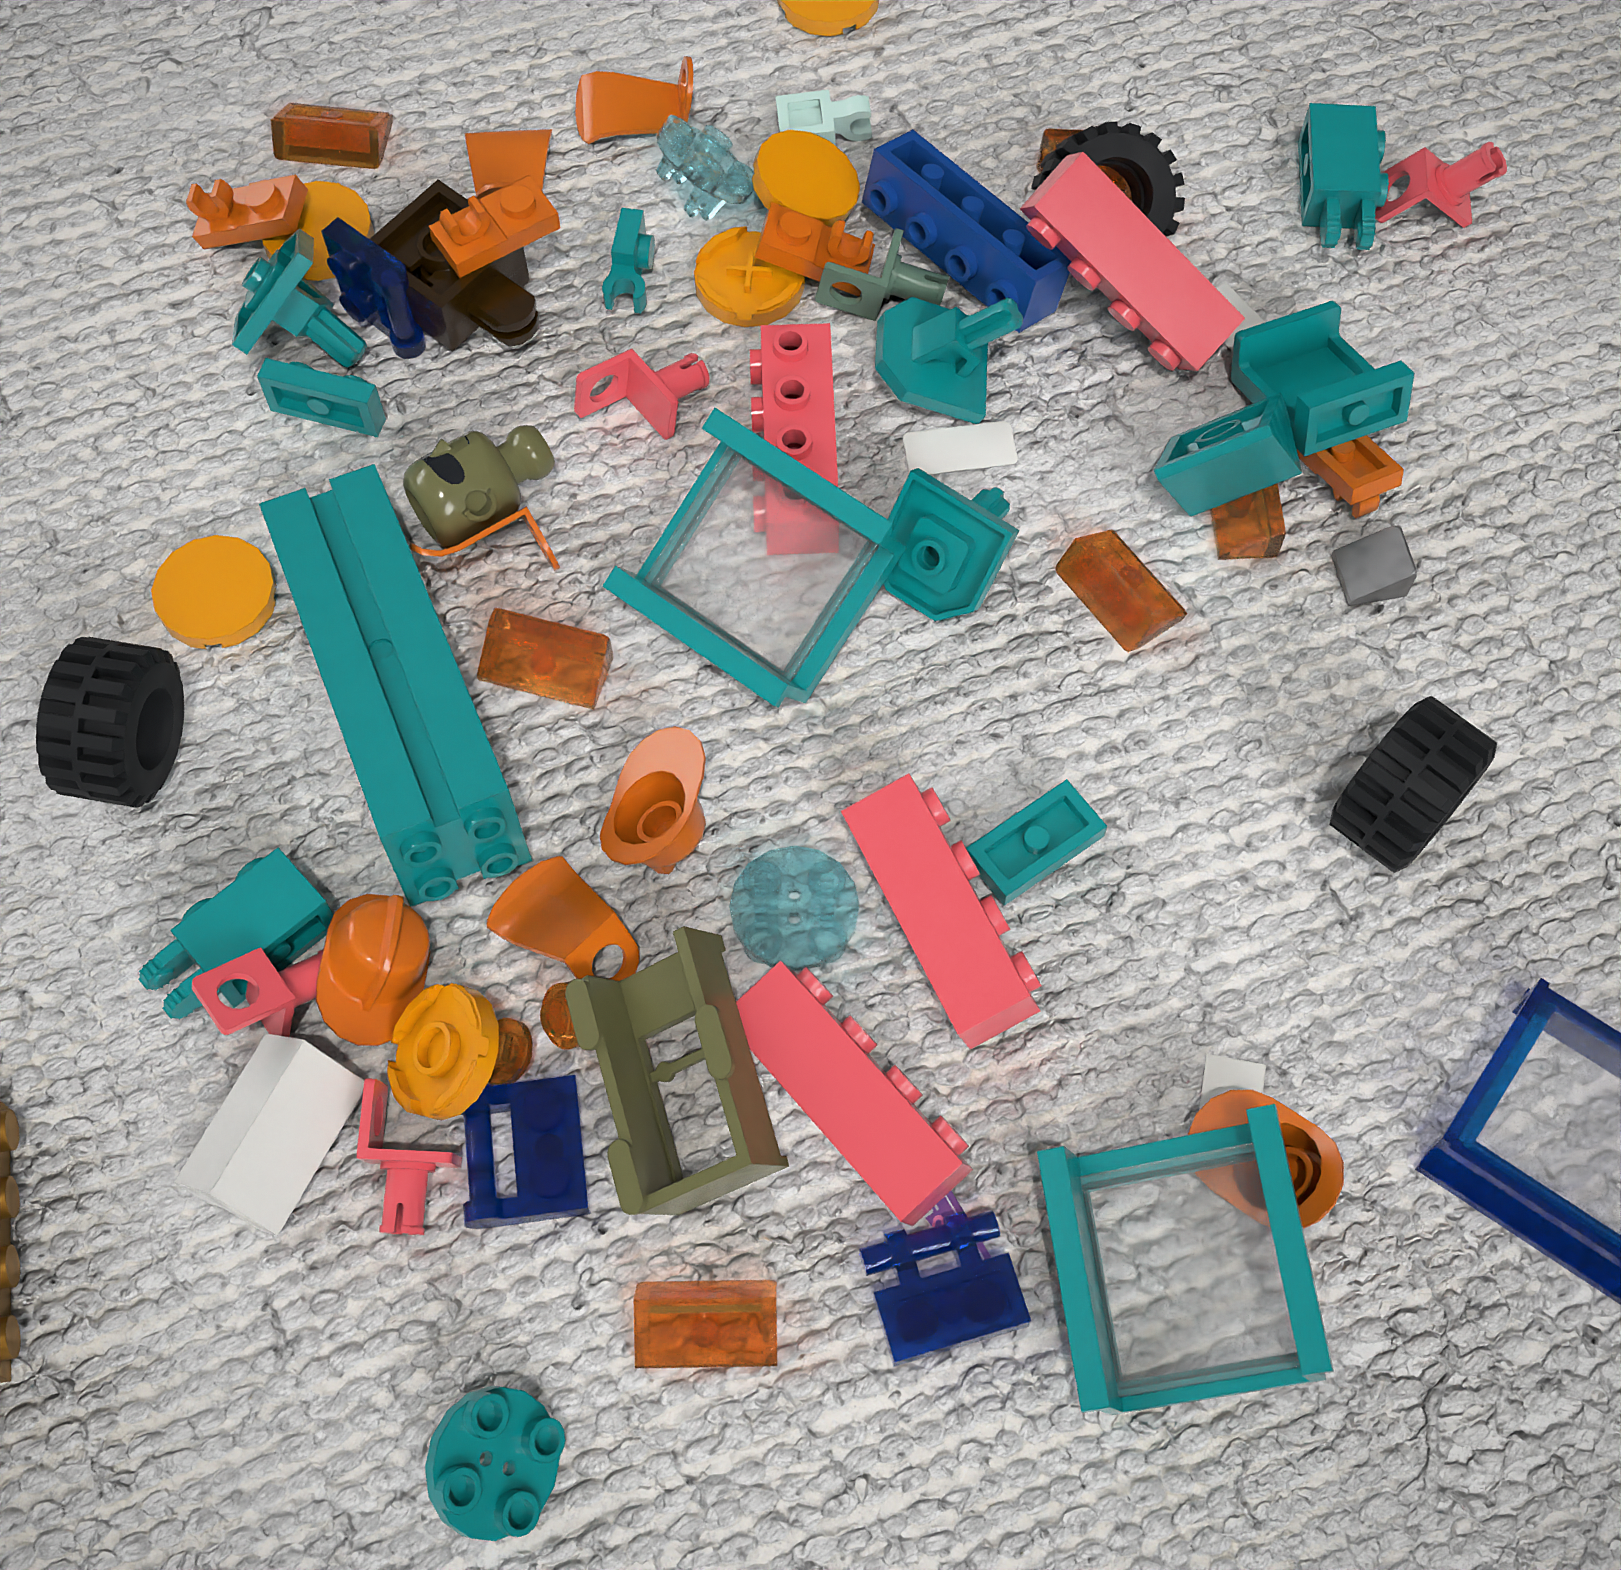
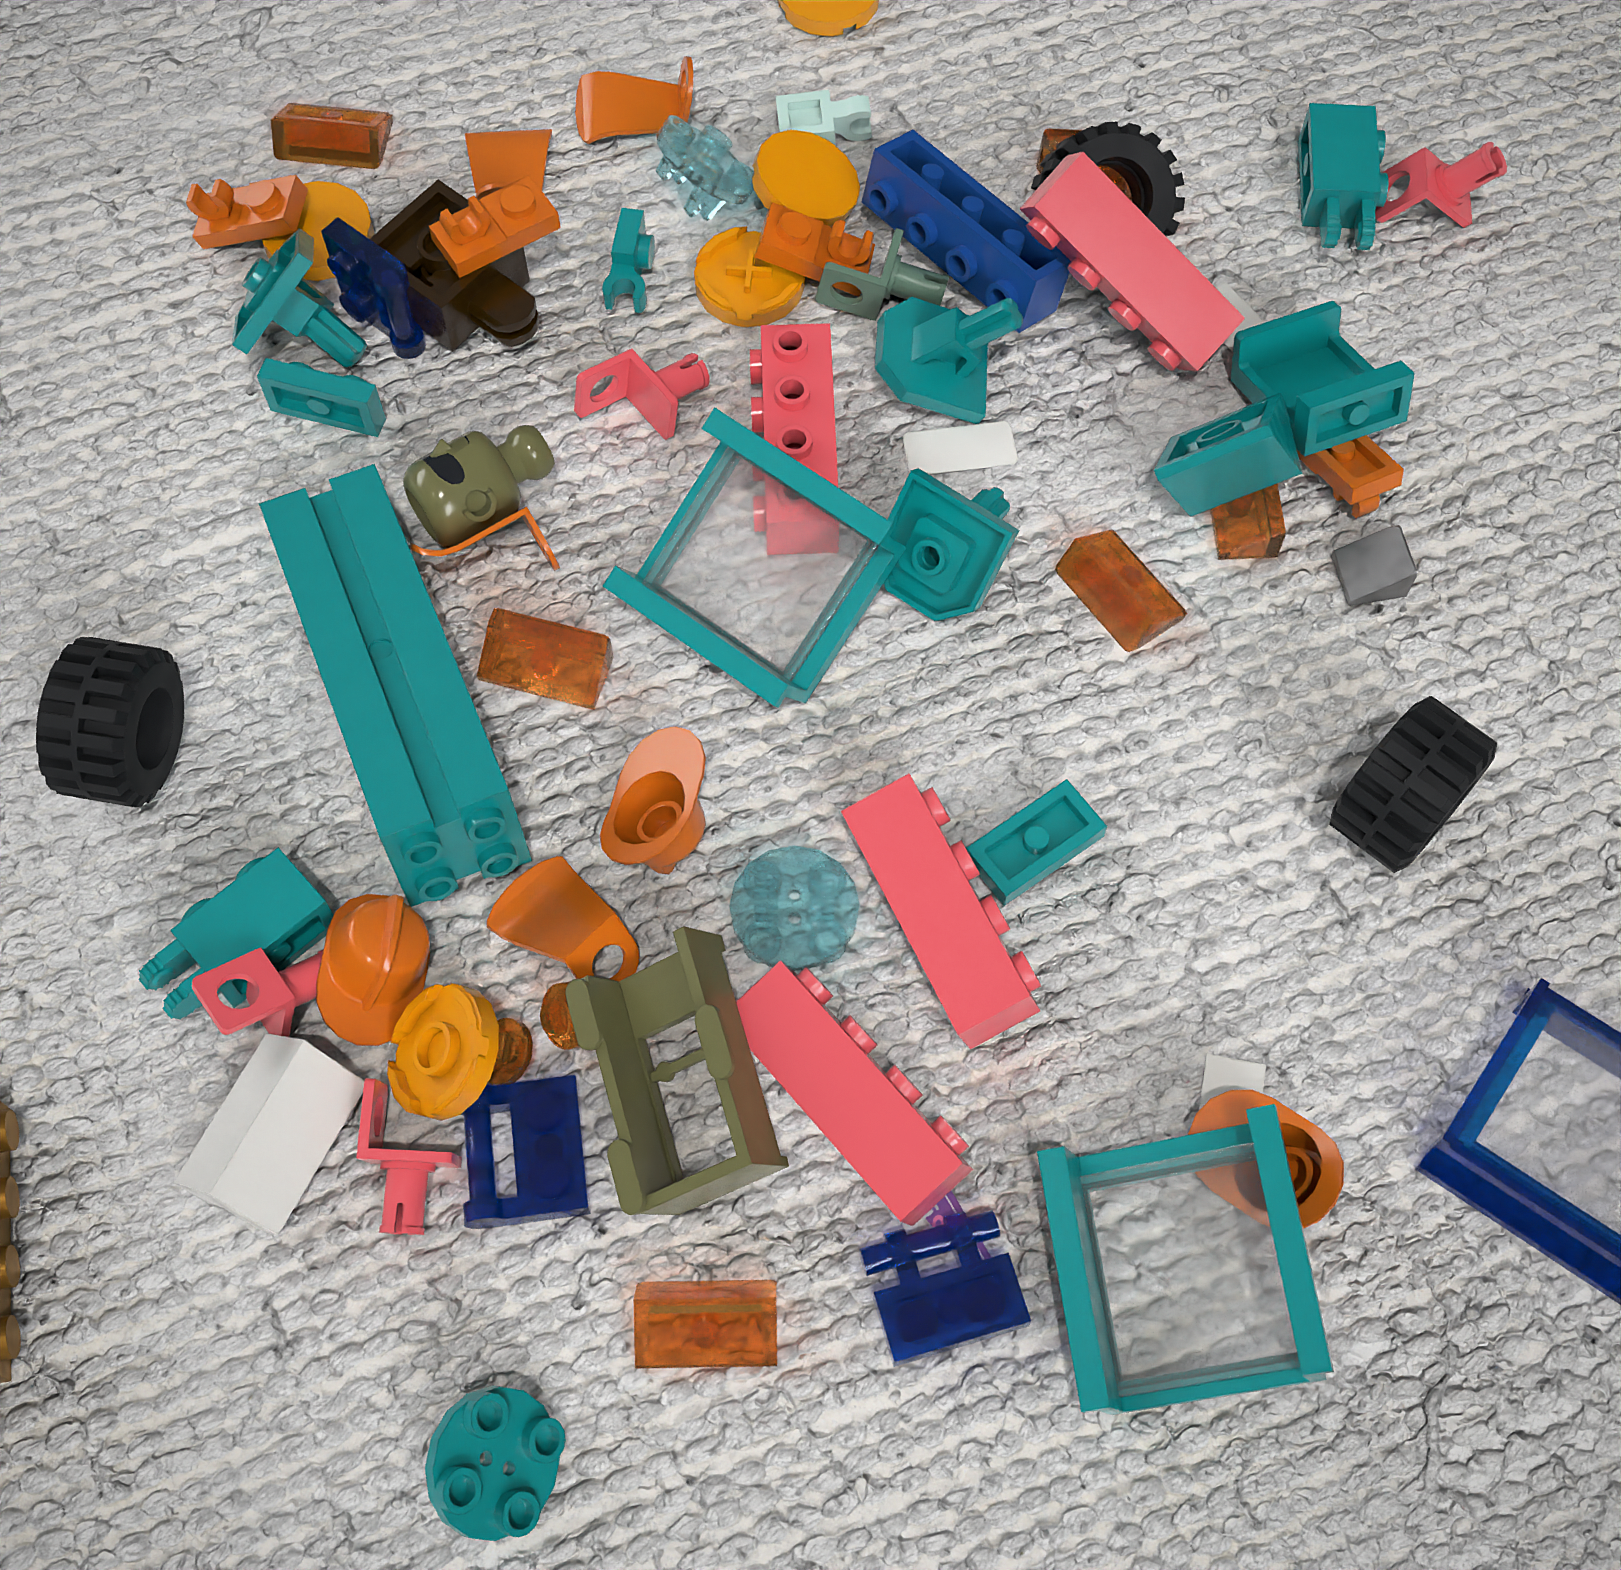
light orange tile [151,535,277,649] -> none

